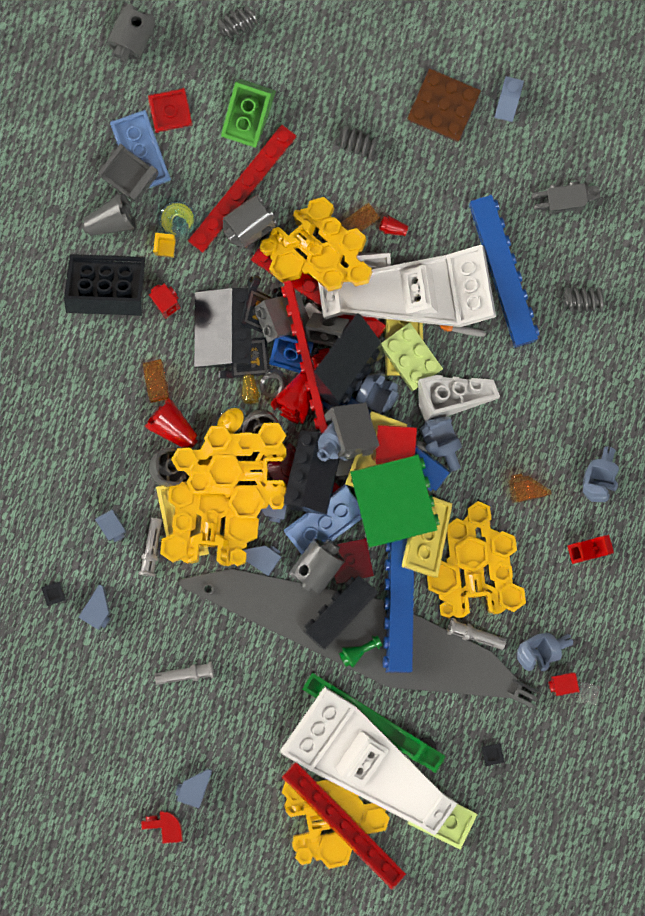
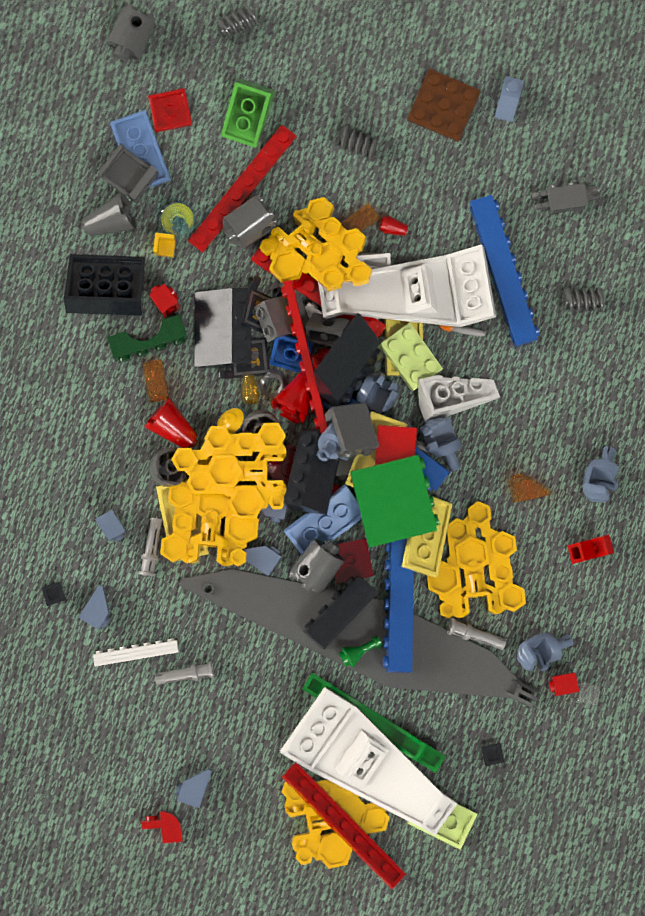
none -> white piece [93,638,179,666]
none -> dark green arch [107,314,188,363]

